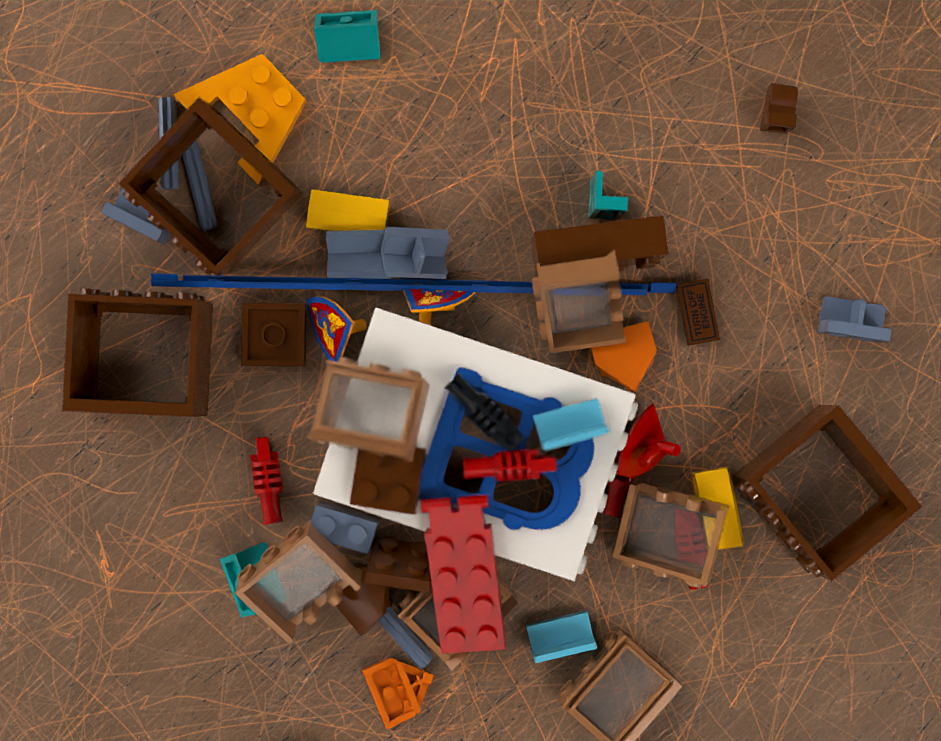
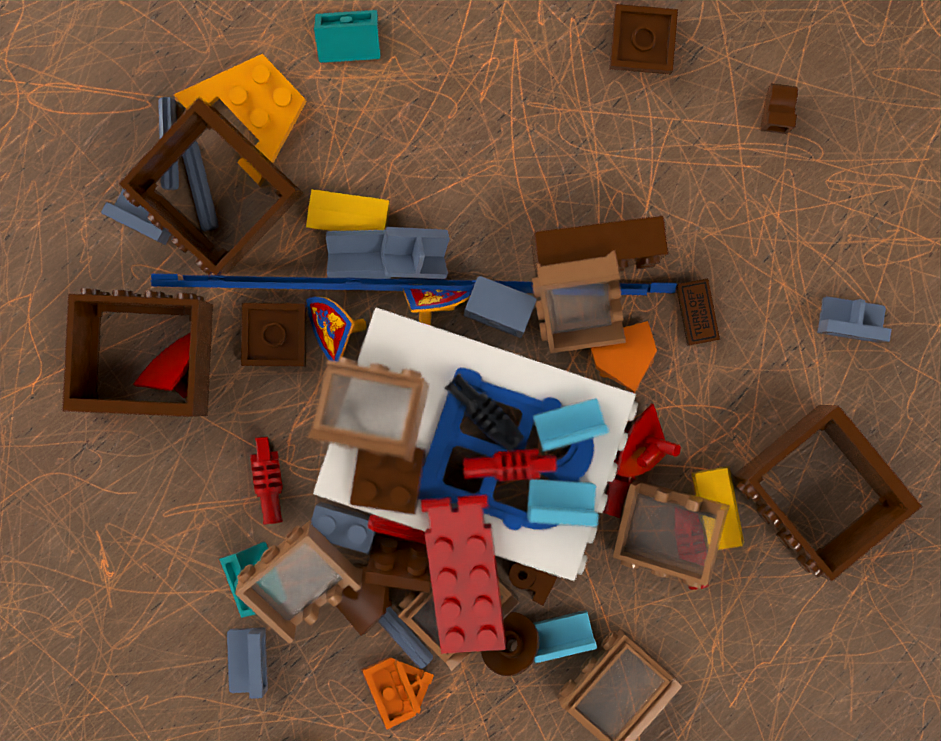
teal panel [588,170,628,220] -> none
none -> red shield [133,332,191,398]
none -> sand blue panel [227,627,268,699]
none -> red axle [367,514,426,544]
none -> sand blue panel [463,276,537,338]
none -> reddish brown dish [481,612,539,676]
none -> reddish brown leg [509,561,557,606]
none -> medium azure panel [527,479,598,527]
none -> reddish brown plate [609,4,678,75]

